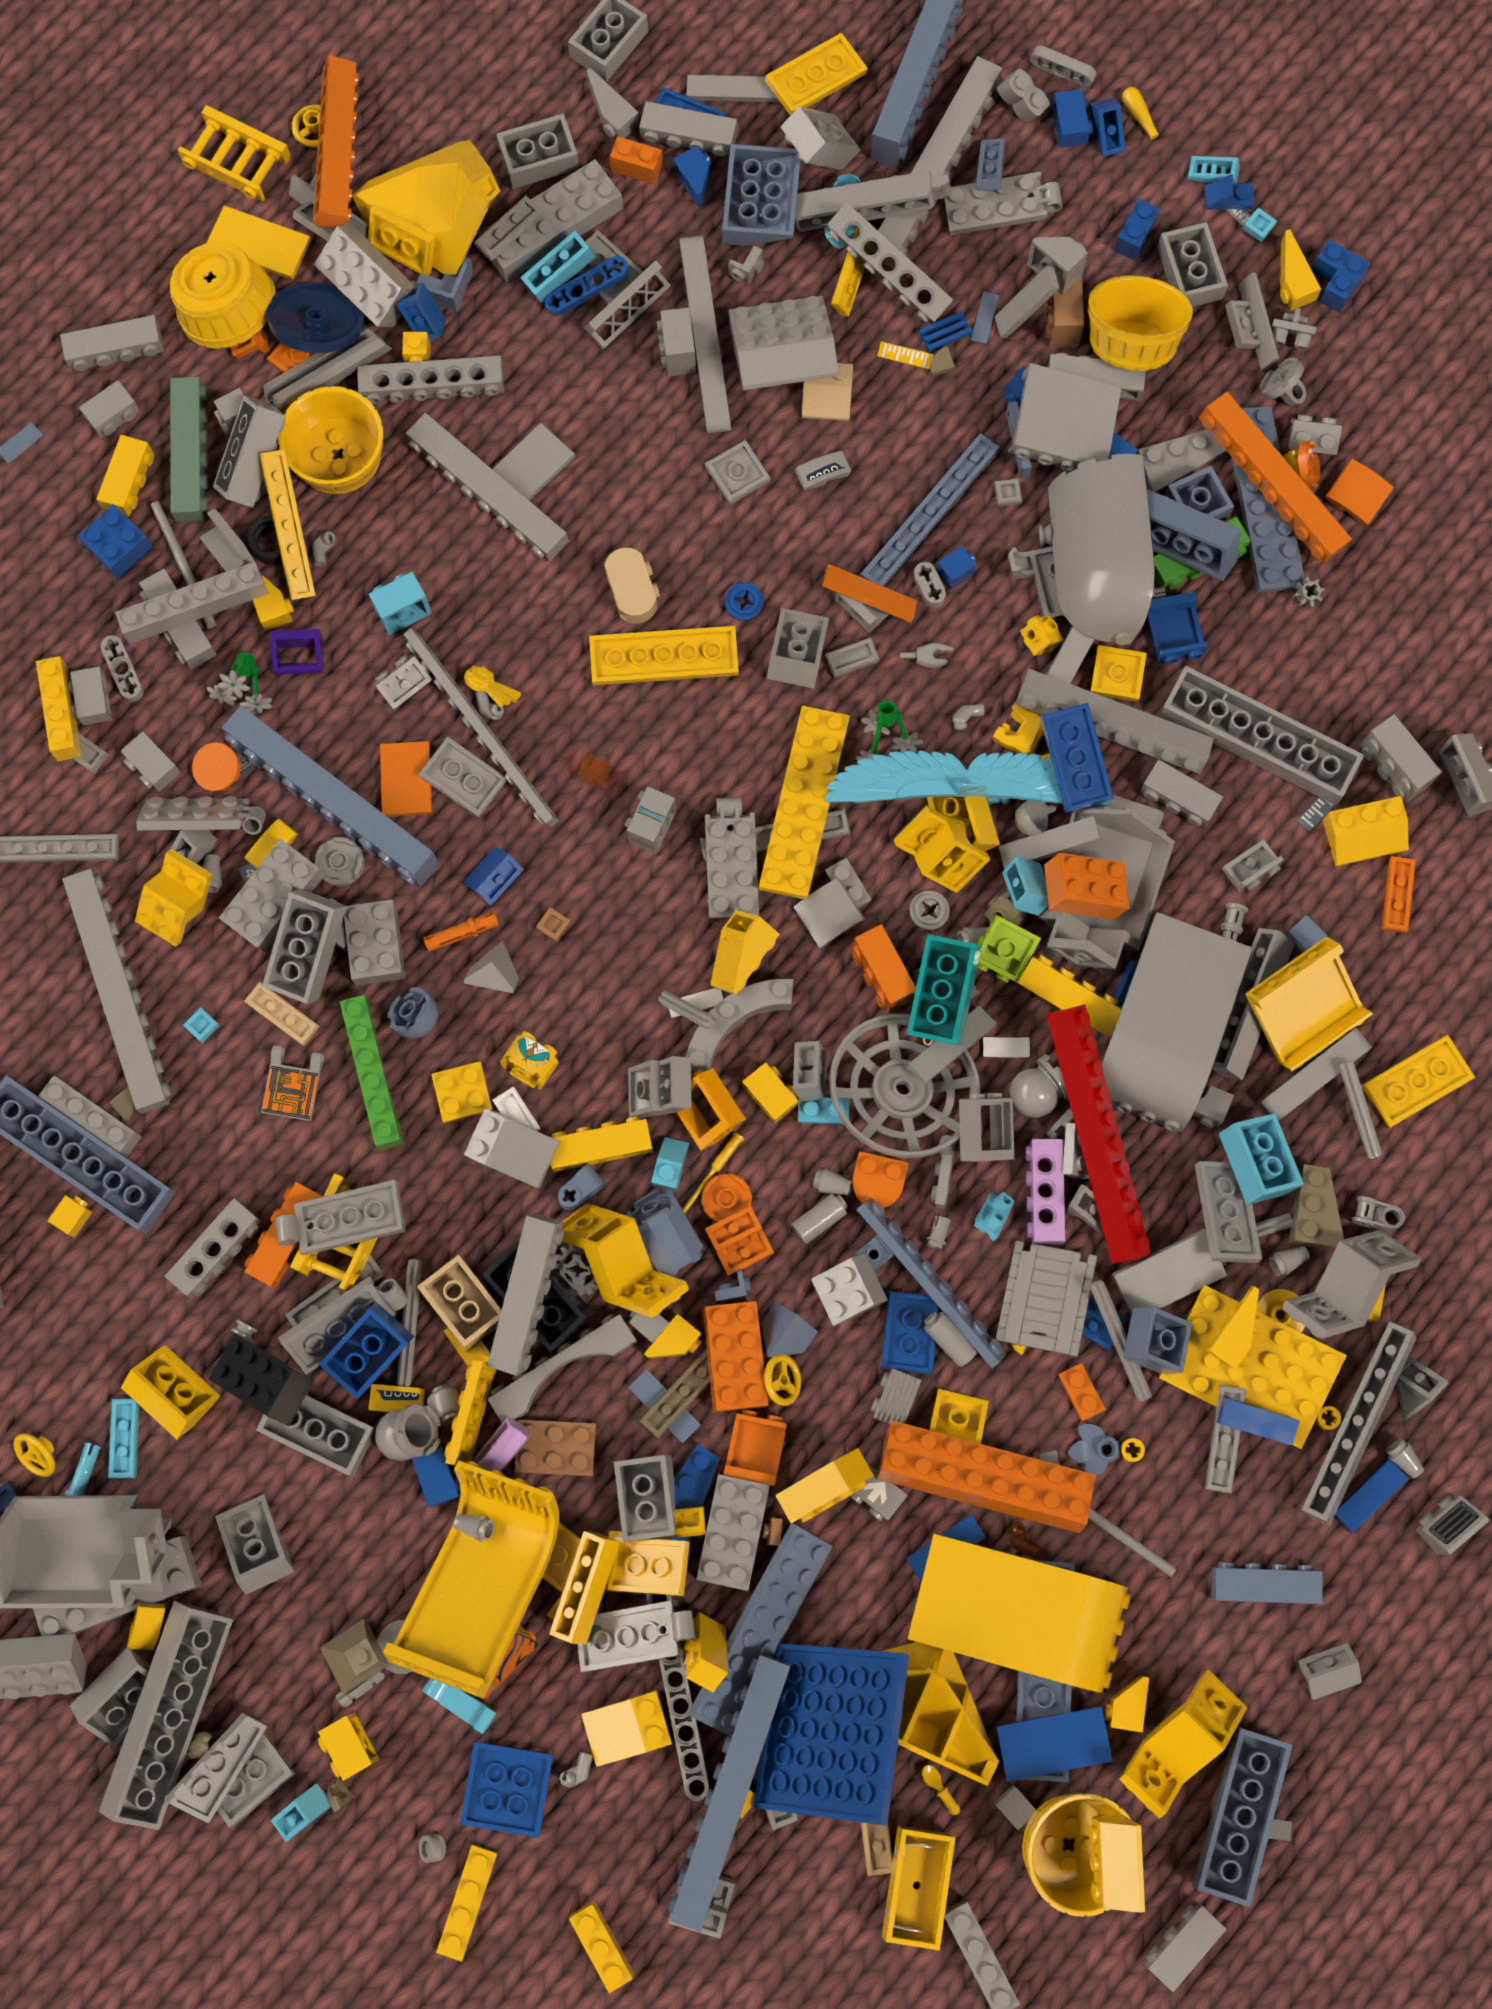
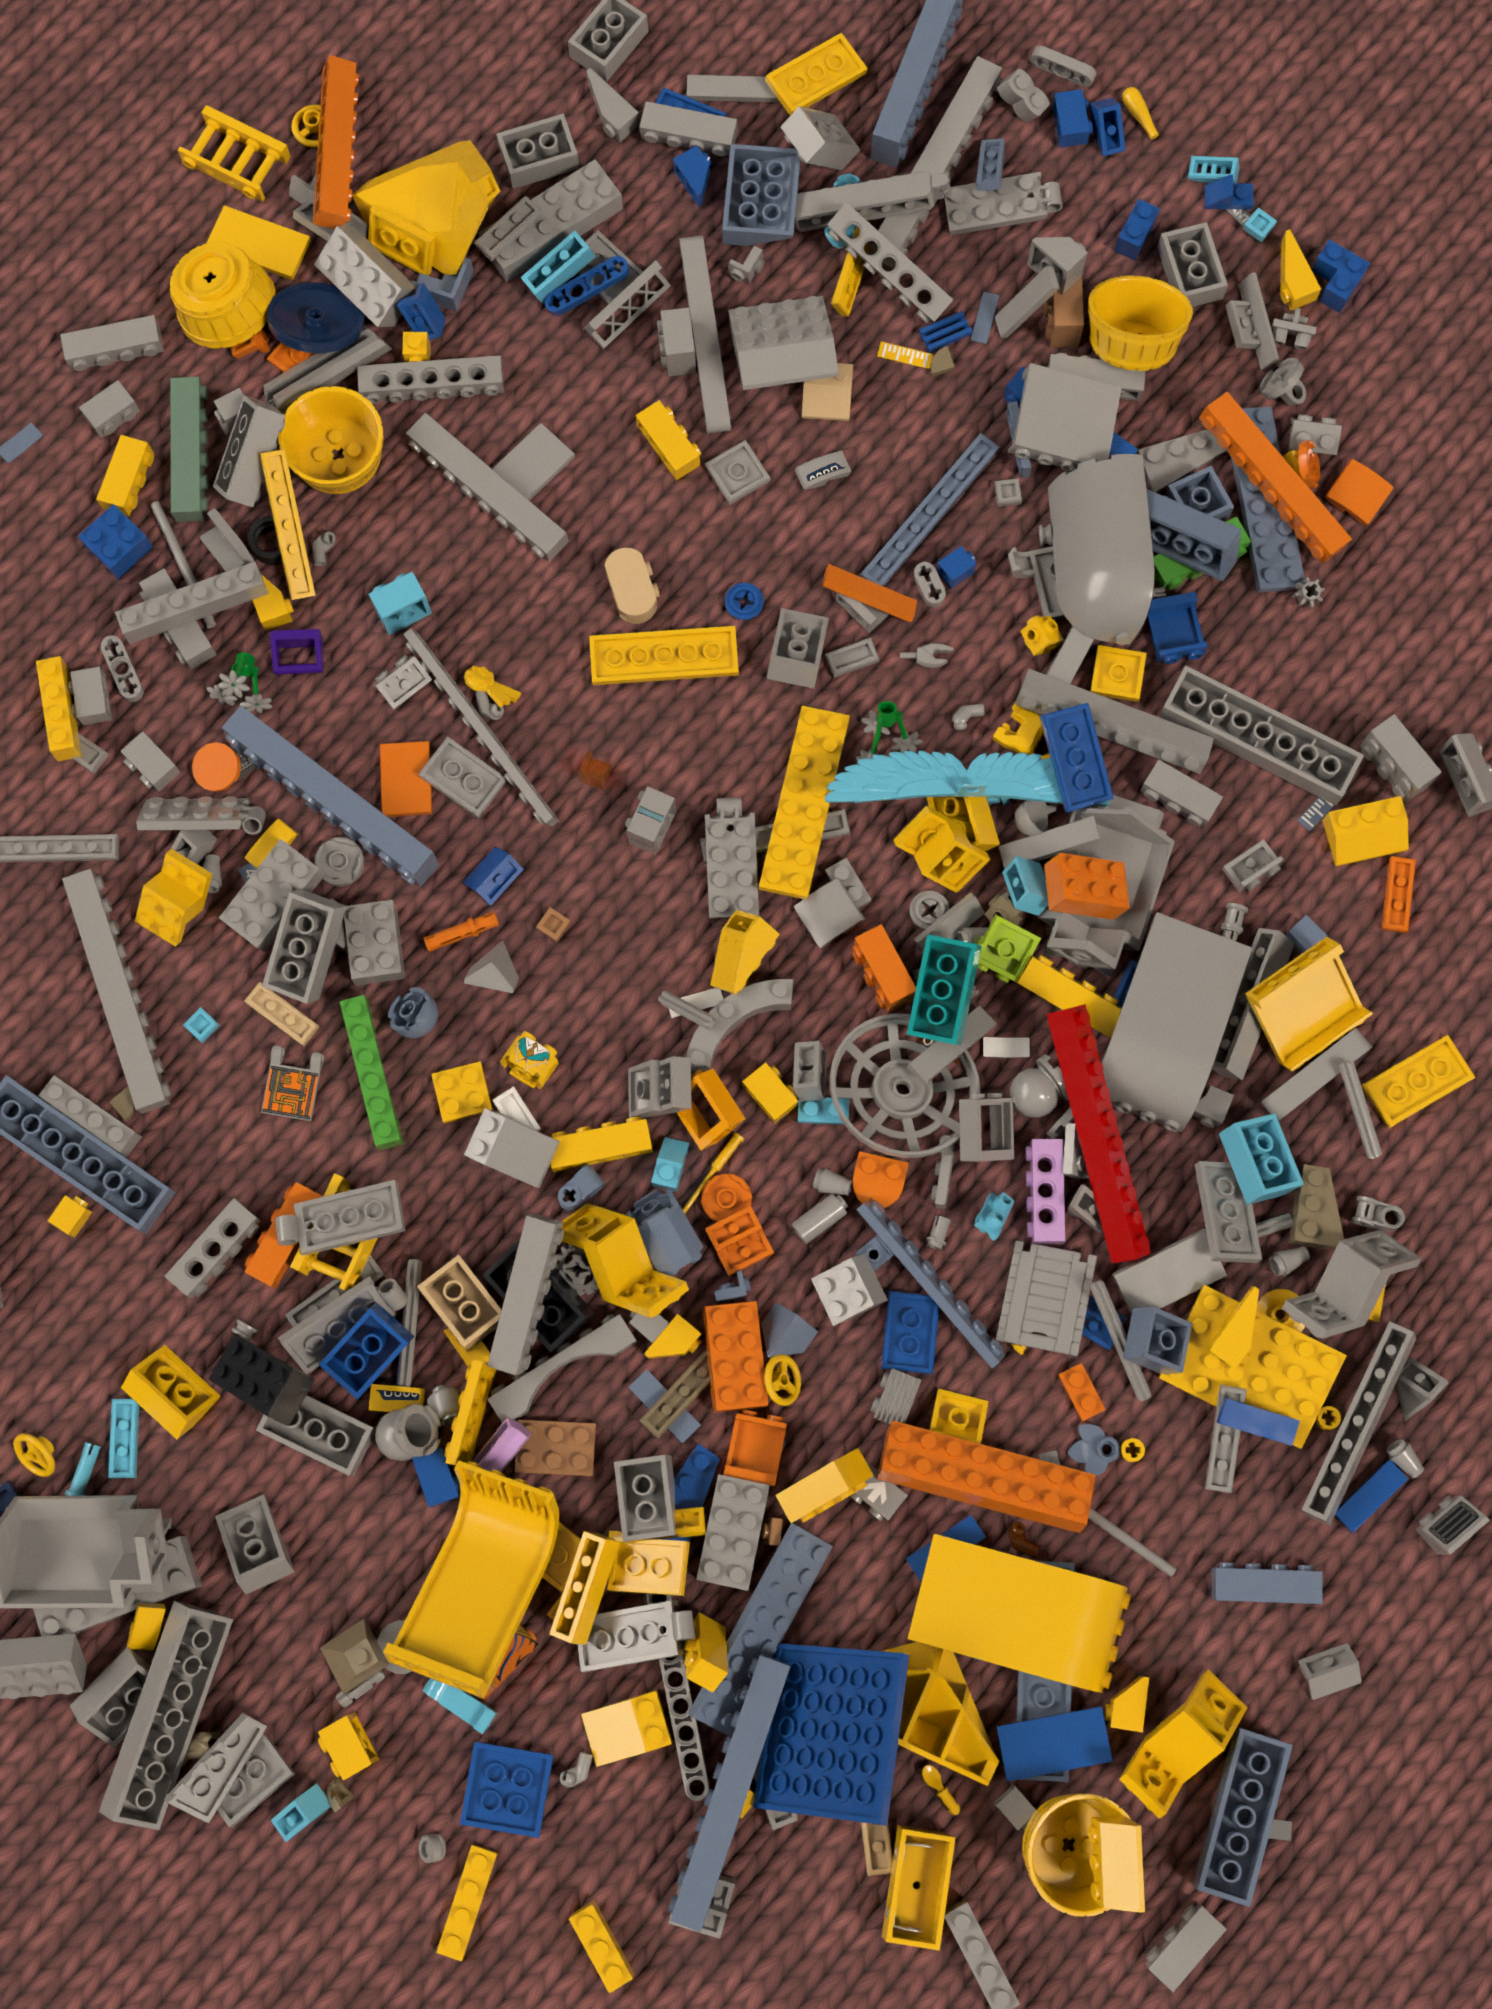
light grey cone [454,1514,495,1542] -> none
orange brick [610,136,663,185] -> none
light grey brick [924,1312,977,1367] -> none
none -> yellow brick [636,400,701,481]
none -> light grey tile [914,893,985,954]

